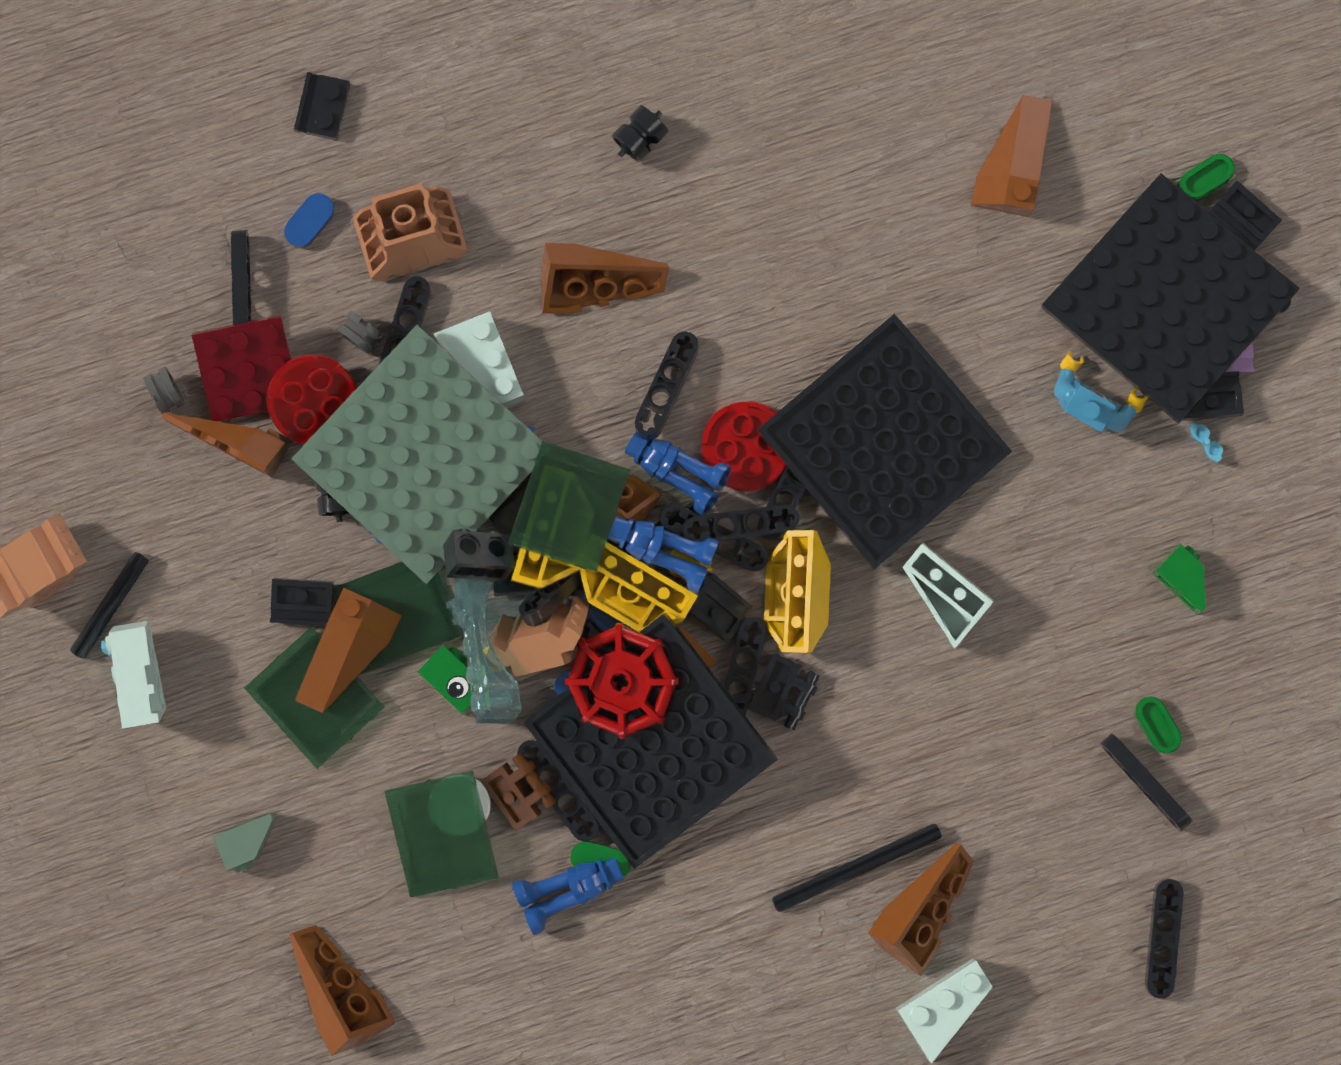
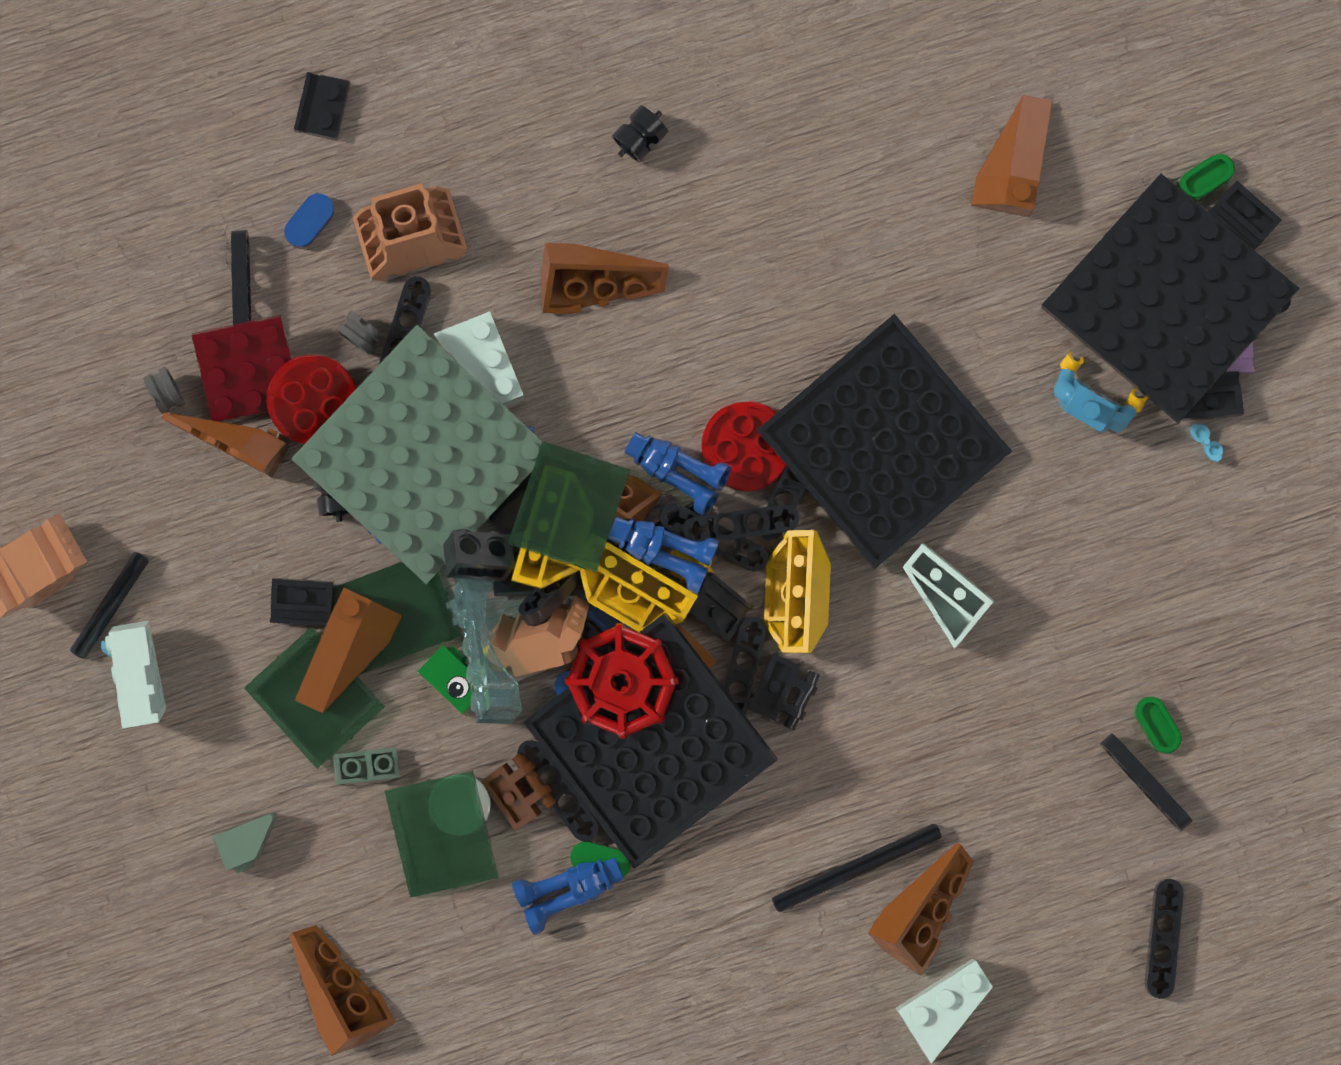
black beam [635,331,699,440] -> none
green slope [1152,544,1206,614] -> none
none -> sand green slope [333,747,400,785]

